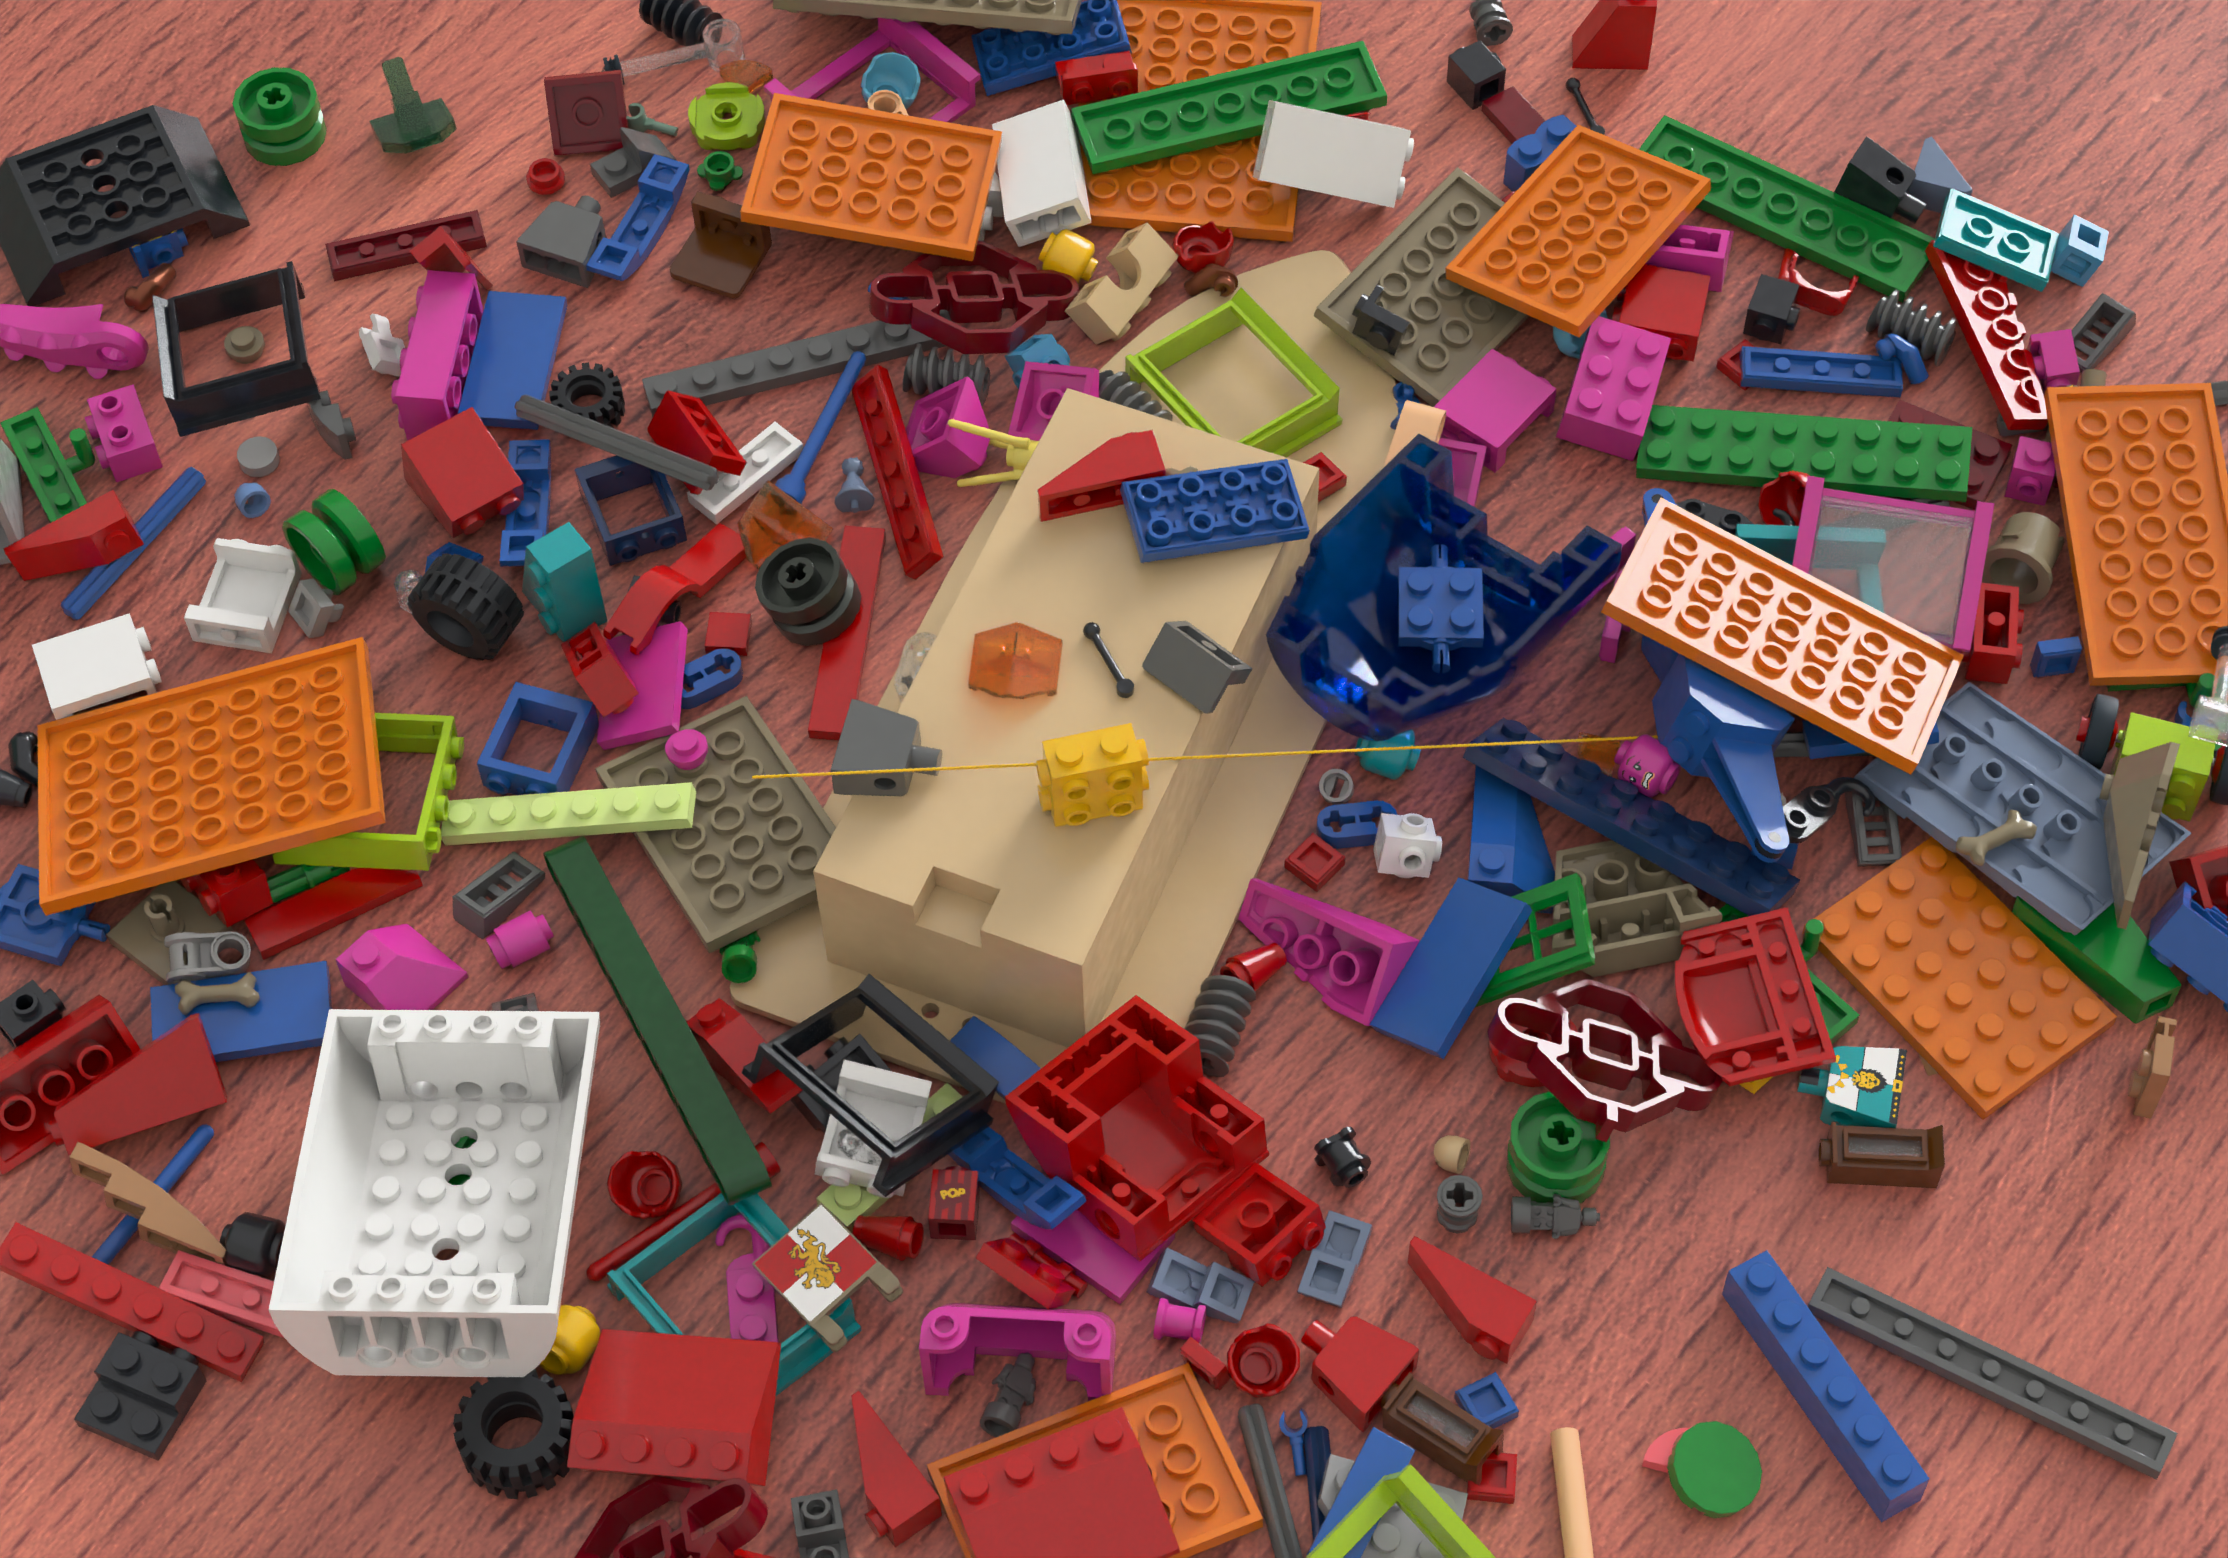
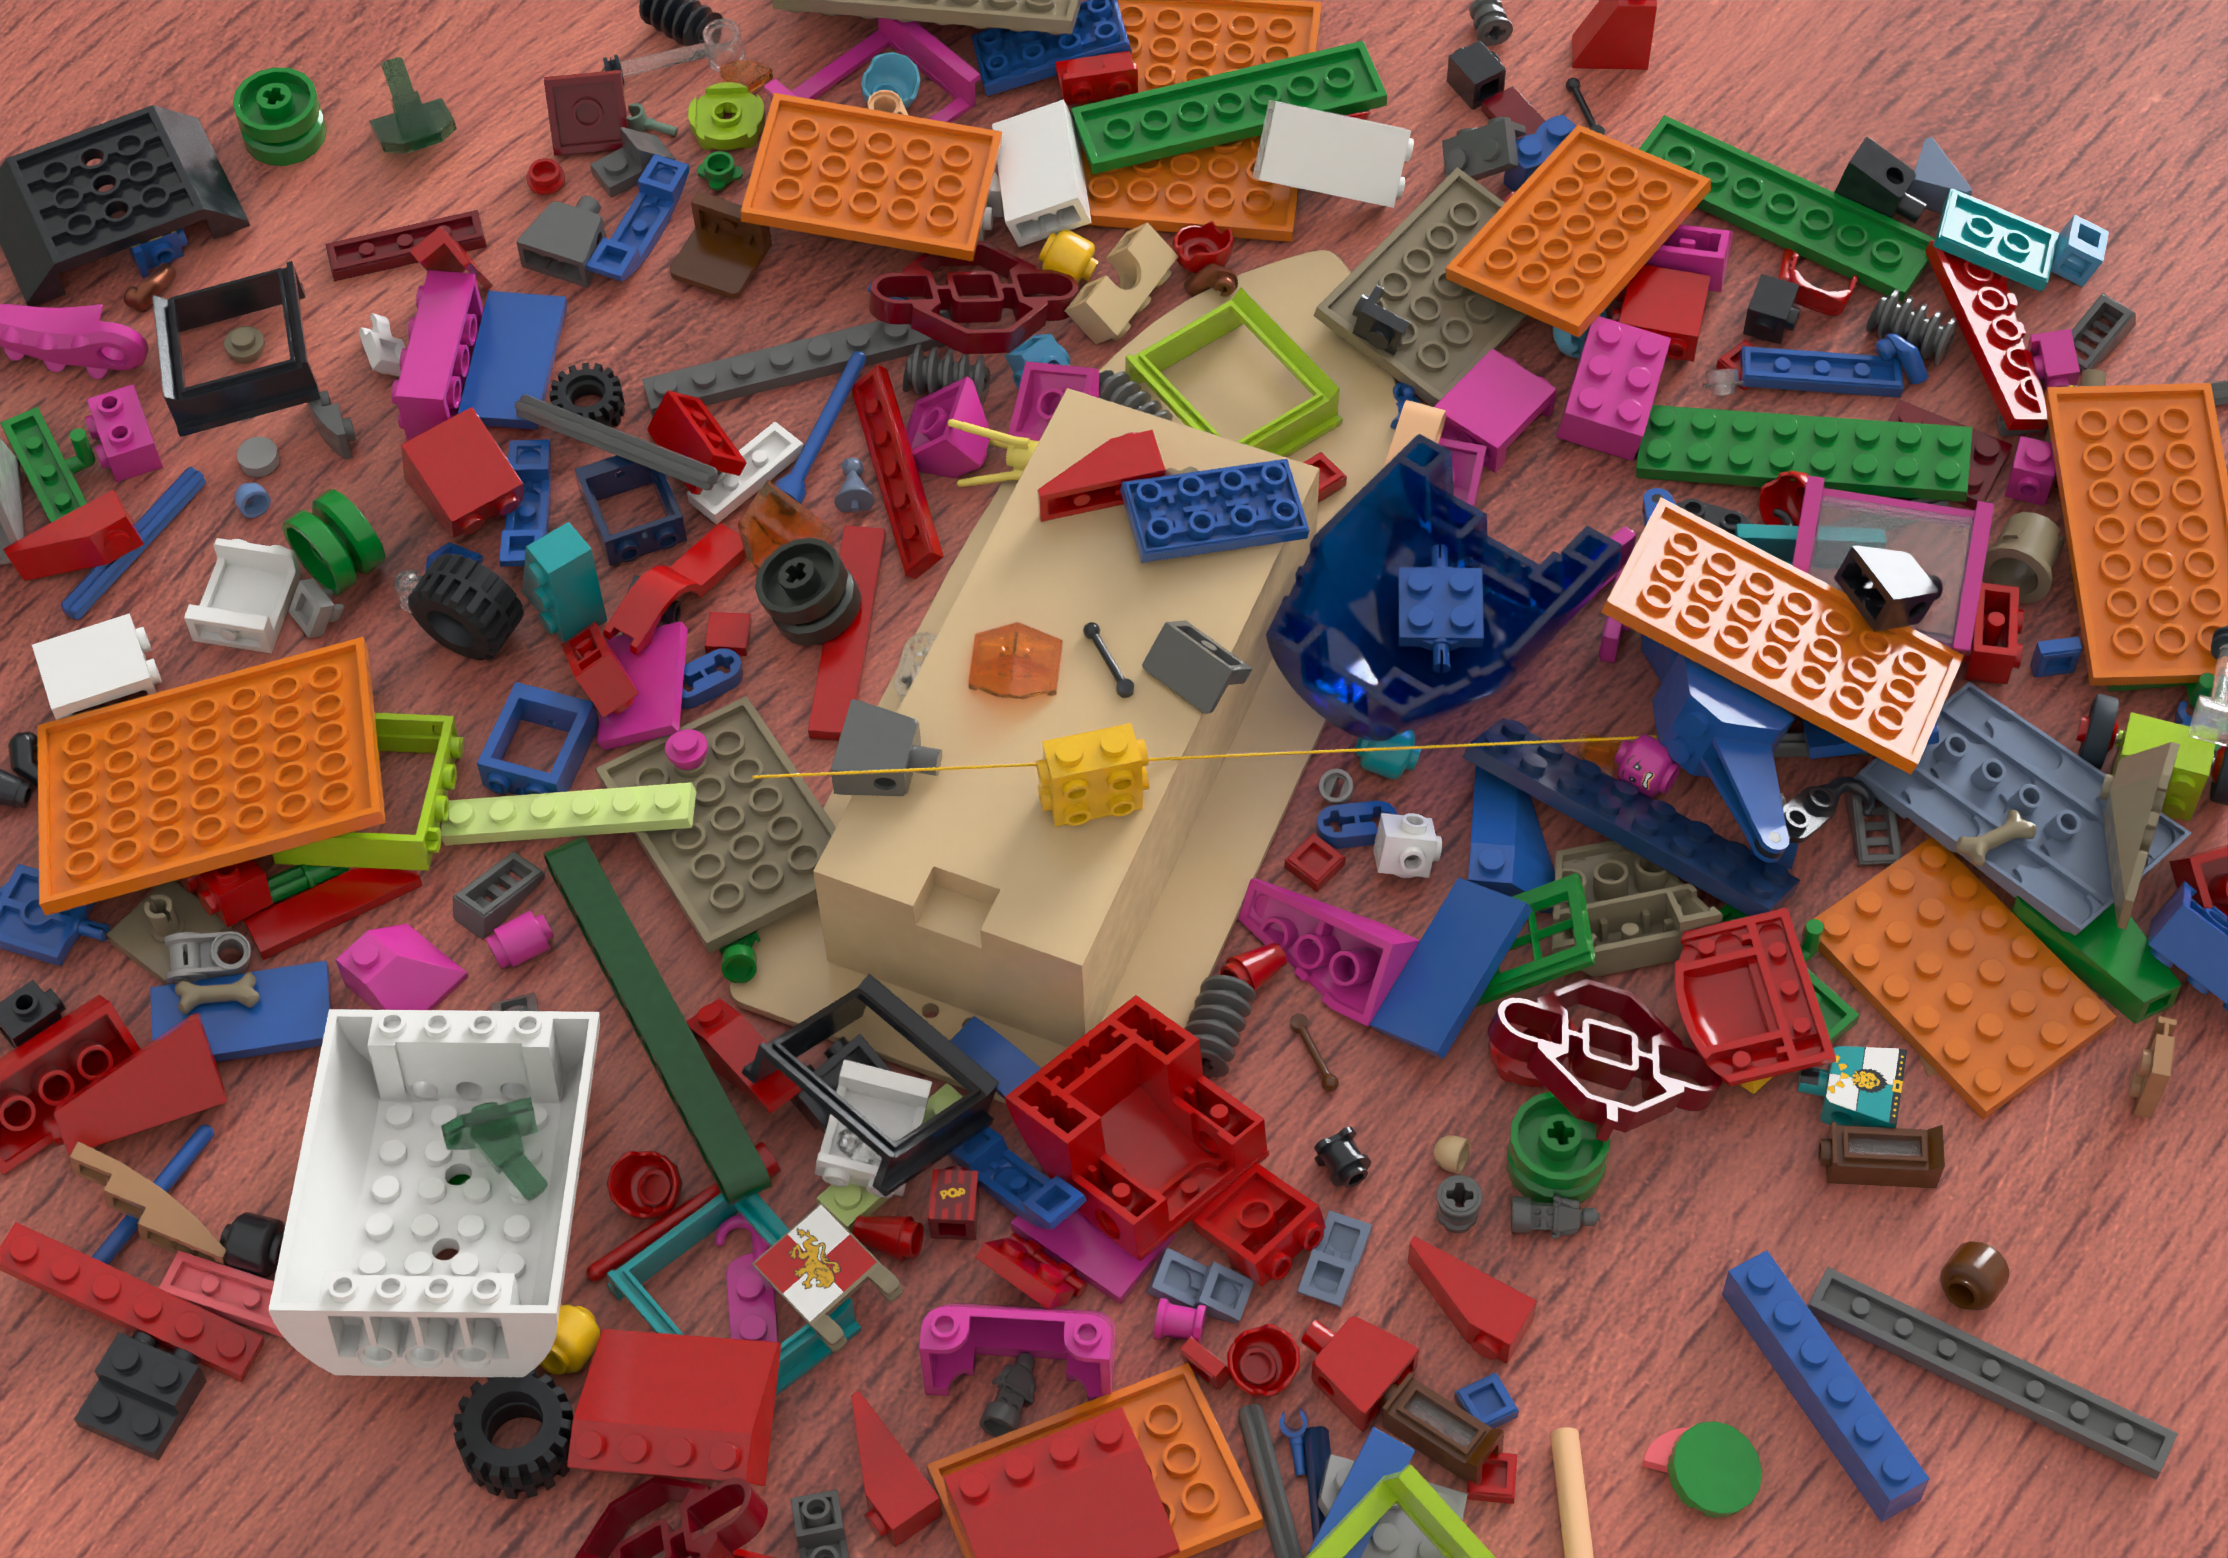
none -> clear green piece [441,1097,548,1201]
none -> reddish brown hinge [1290,1014,1339,1092]
none -> dark grey bracket [1442,117,1526,181]
none -> clear plate [1703,369,1743,396]
none -> torso [1834,546,1943,631]
none -> reddish brown head [1940,1241,2010,1310]

